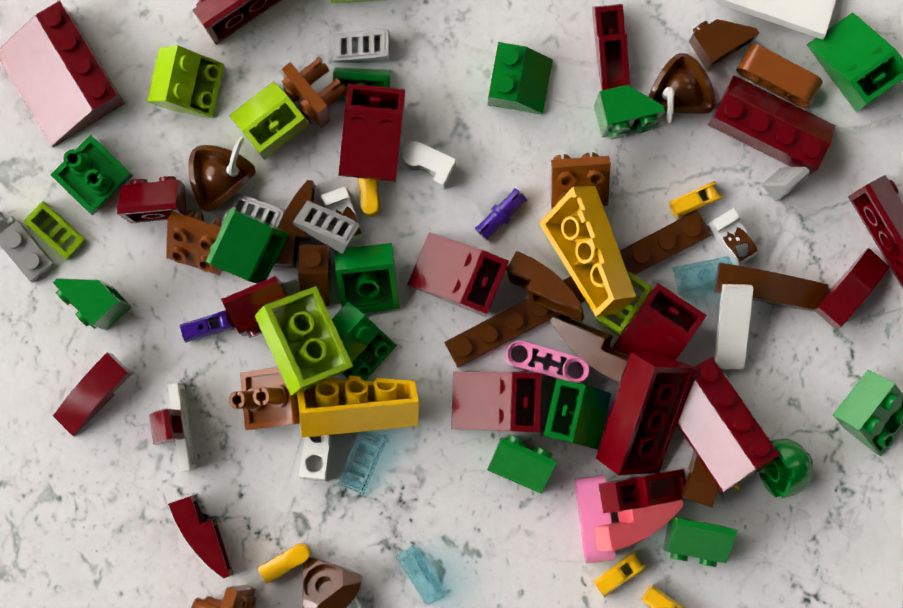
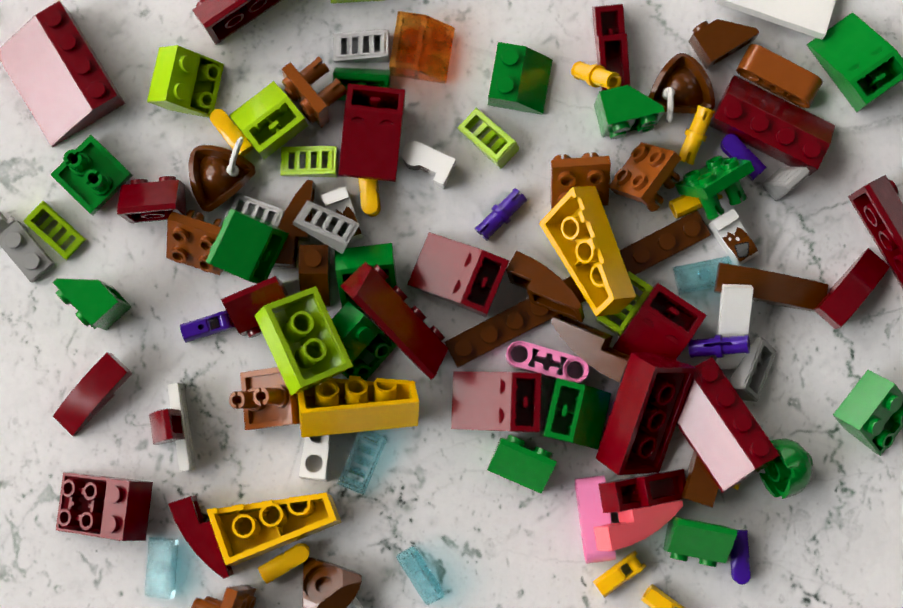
none -> dark red slope [56,472,153,541]
none -> clear light blue slope [145,537,179,599]
none -> yellow wedge [206,492,342,566]
none -> yellow bar [210,109,254,157]
none -> lime slope [280,146,338,178]
none -> dark red slope [340,262,448,380]
none -> clear orange slope [389,11,455,84]
none -> lime slope [457,107,520,169]
none -> yellow pin [571,61,621,89]
none -> dark orange plate [609,142,682,212]
none -> green plate [675,156,755,220]
none -> yellow pin [679,105,715,165]
none -> dark purple pin [688,335,750,358]
none -> dark purple bar [720,134,767,181]
none -> light grey slope [729,337,776,402]
none -> dark purple bar [729,530,751,585]

